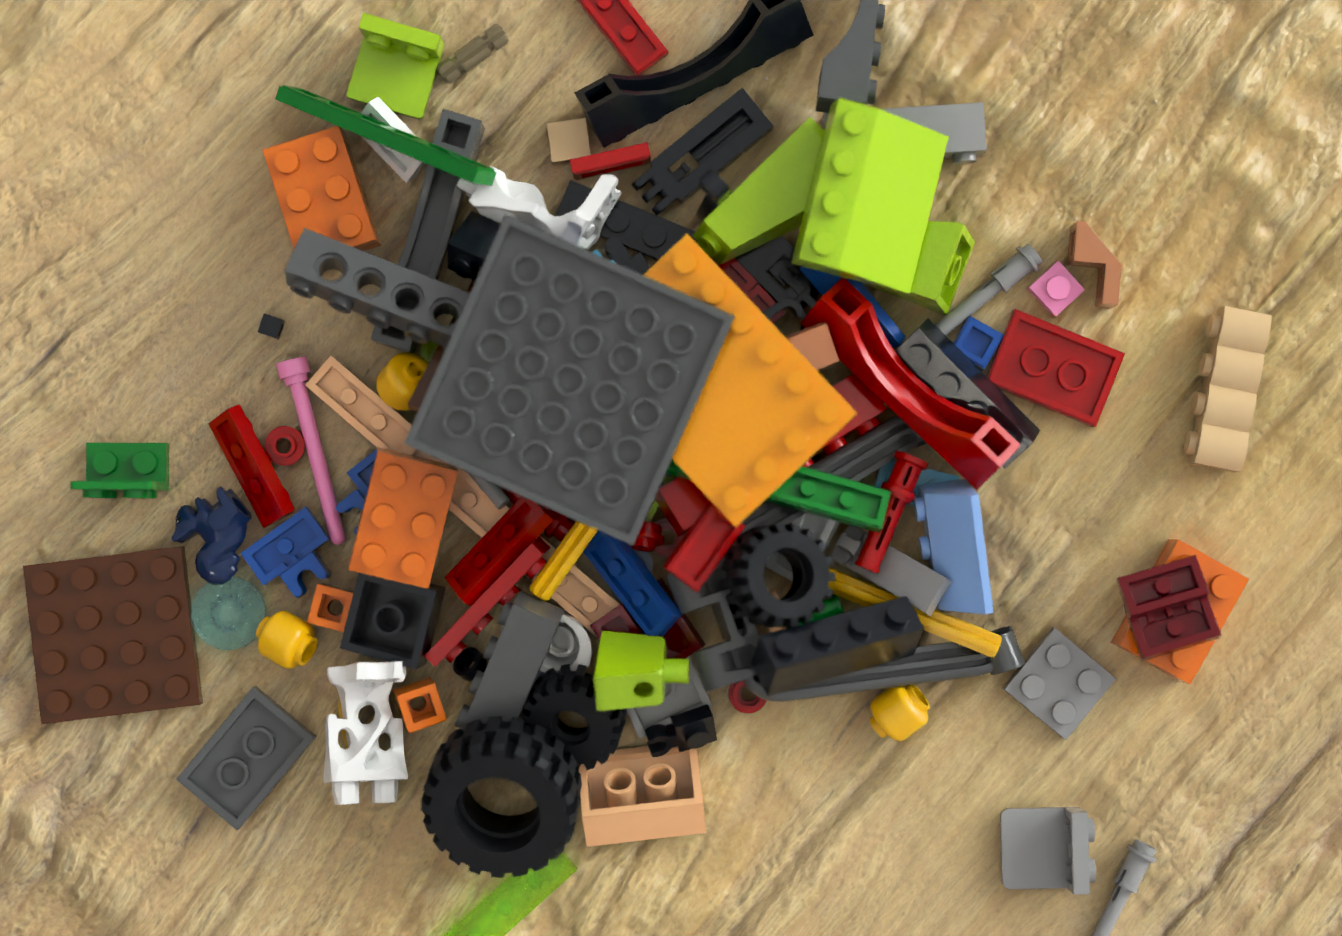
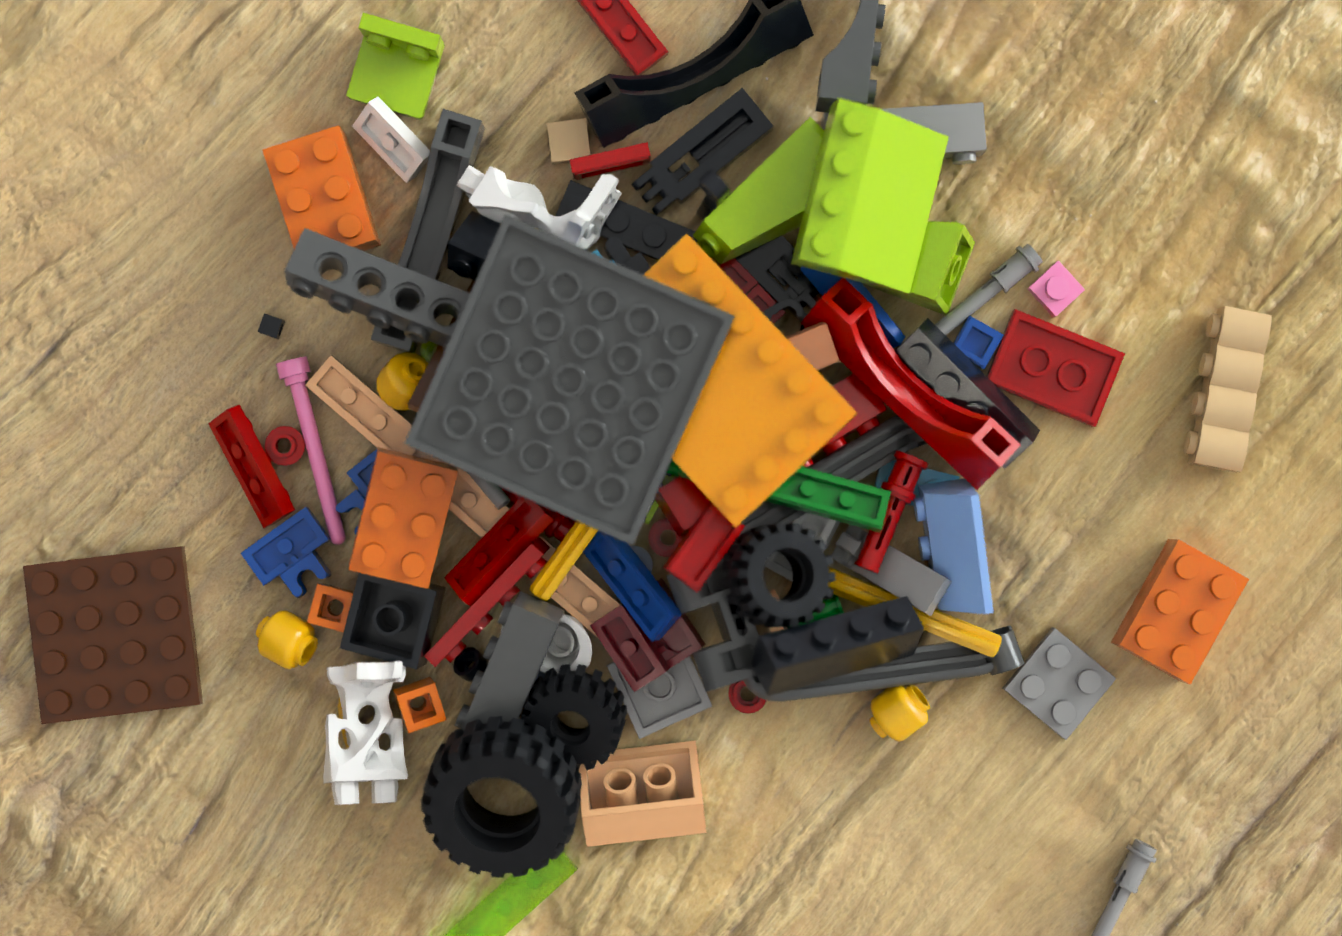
green bracket [70,443,169,499] -> none
dark blue animal [171,486,252,585] -> none
dark grey plate [176,686,317,831] -> none
clear light blue wheel [191,576,267,650] -> none
green tile [275,85,497,186] -> none
dark tan axle [437,24,509,84] -> none
lime torso [594,631,690,711] -> none
red plate [630,521,664,552] -> none
black plate [644,704,717,757] -> none
light grey bracket [1000,807,1096,894] -> none
nougat slope [1067,221,1122,309] -> none
dark red slope [1117,555,1222,662] -> none

